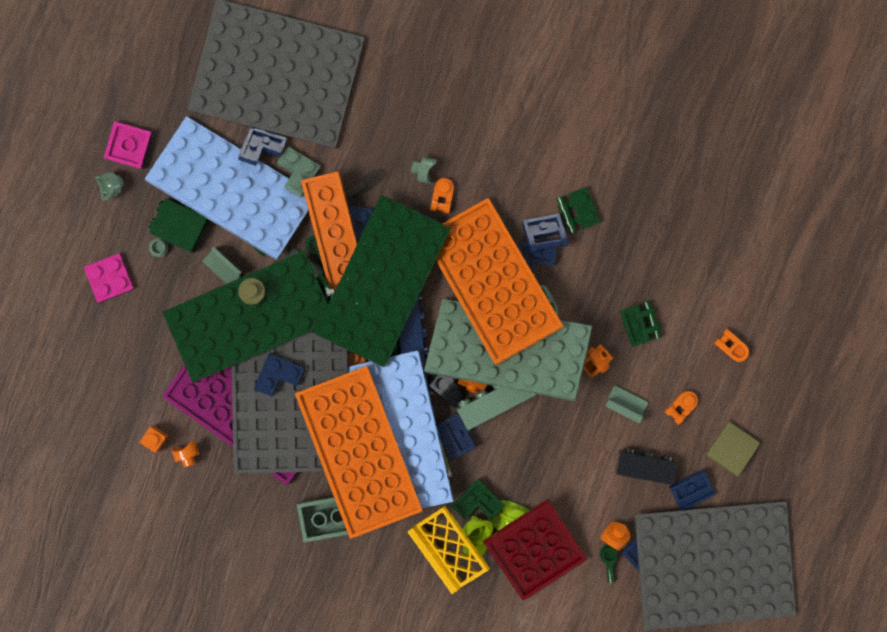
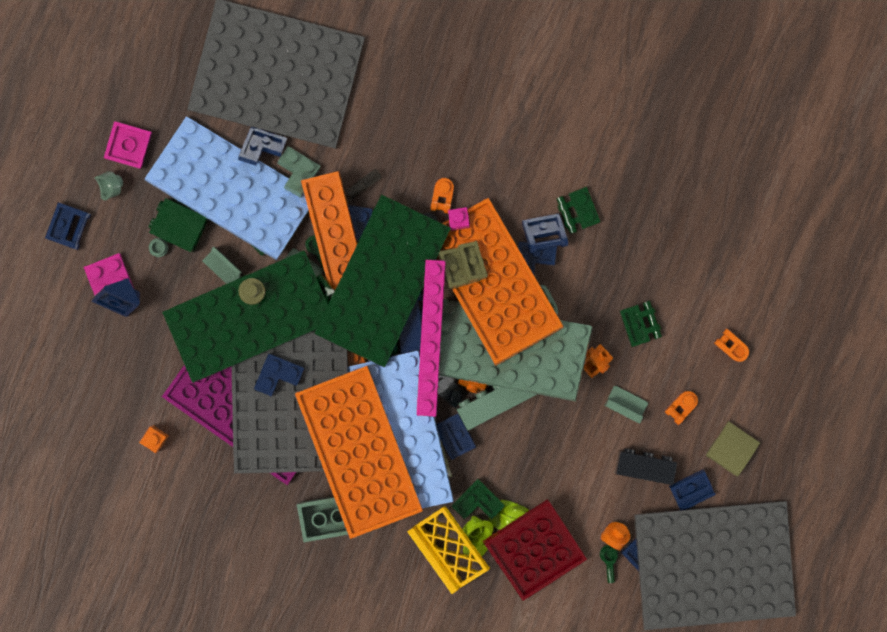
orange piece [171,440,200,467] -> none
sand green piece [411,156,437,184] -> none
none -> dark blue plate [45,202,91,250]
none -> dark blue slope [92,278,140,317]
none -> dark pink plate [416,260,446,417]
none -> olive slope [438,241,488,290]
none -> dark pink plate [448,207,470,231]

